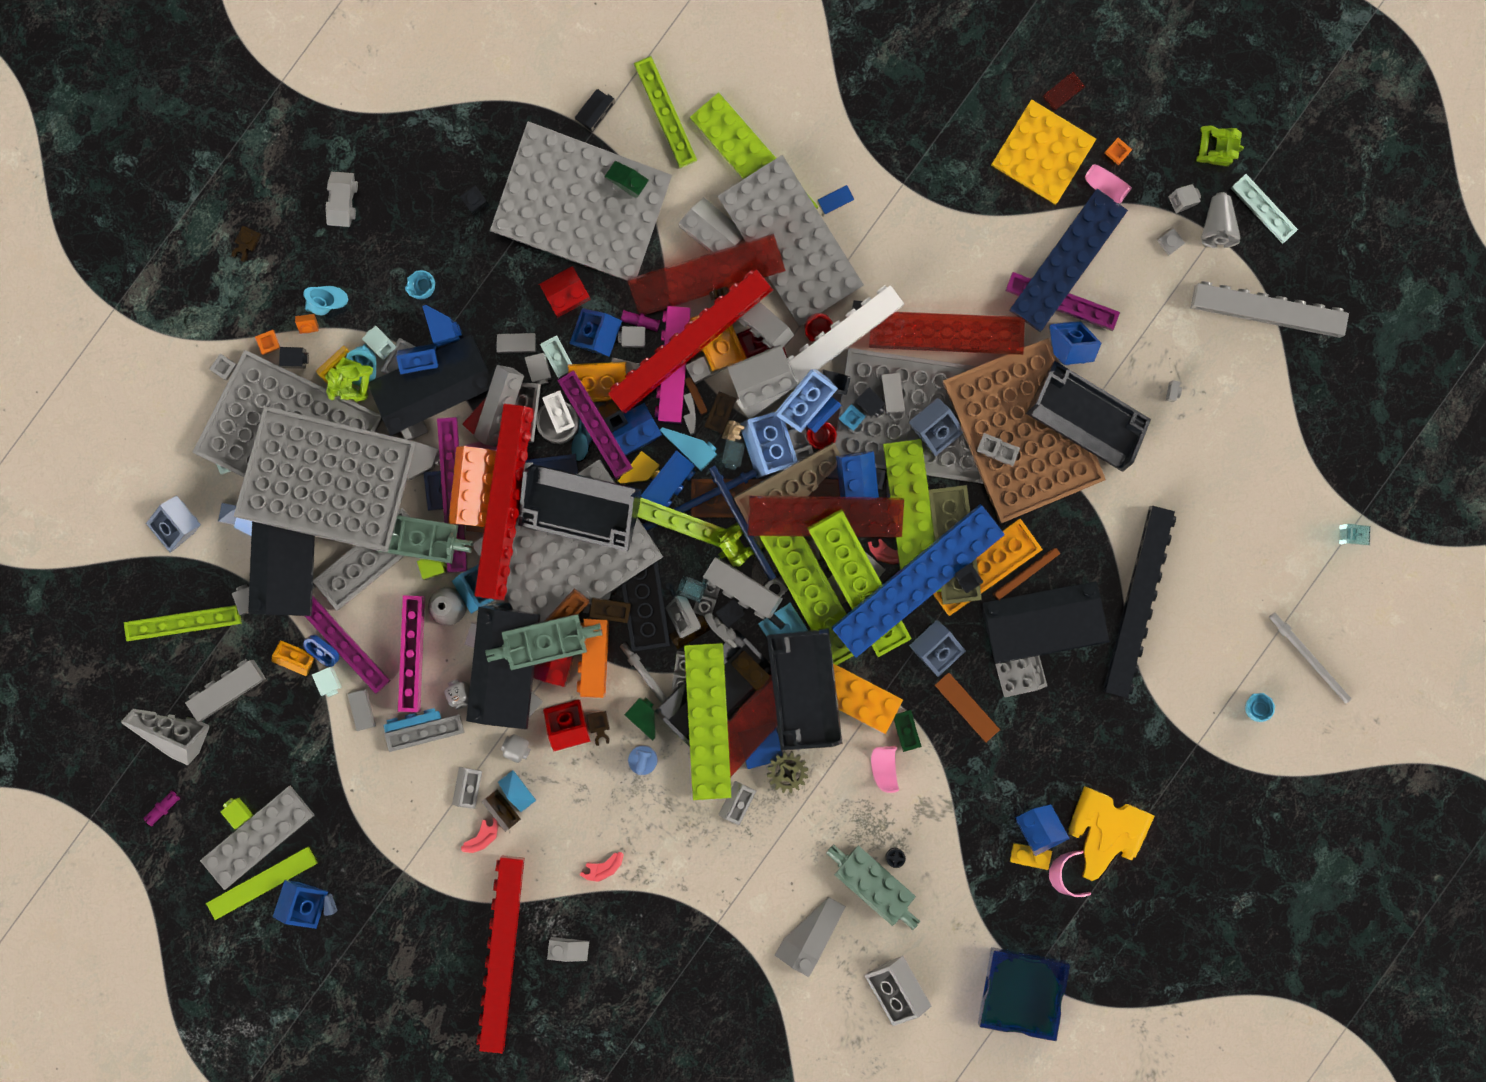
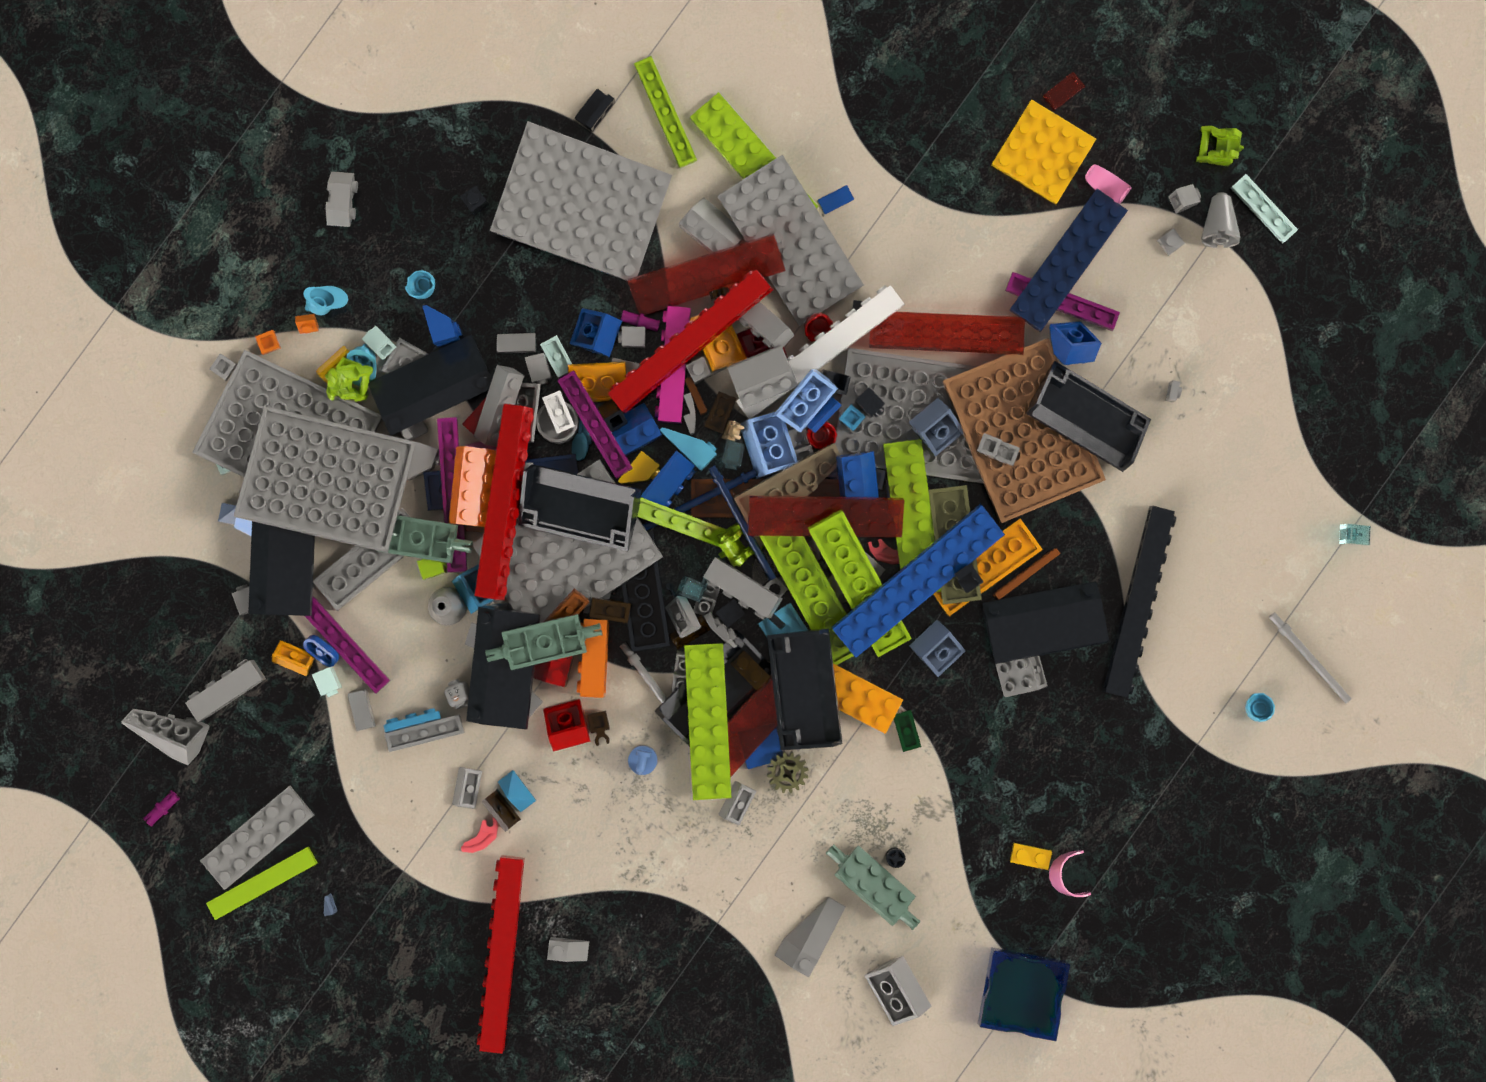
lime tile [124,605,242,641] -> none
sand blue slope [146,495,201,553] -> none
lime brick [221,798,254,829] -> none
dark brown plate [231,226,261,262] -> none
blue slope [273,880,328,929] -> none
black brick [279,347,309,369] -> none
blue panel [396,344,439,374] -> none
dark pink brick [398,595,425,712] -> none
light grey head [501,734,531,763] -> none
red slope [539,266,591,318] -> none
coral piece [580,852,624,882] -> none
dark green slope [604,161,649,198] -> none
dark green slope [624,697,656,741] -> none
bright pink piece [871,746,899,793] -> none
light grey slope [881,373,905,414] -> none
dark orange tile [935,672,1000,742] -> none
blue slope [1016,805,1069,856] -> none
yellow rock [1068,786,1155,881] -> none
orange plate [1105,138,1132,165] -> none
light grey brick [1190,281,1349,338] -> none

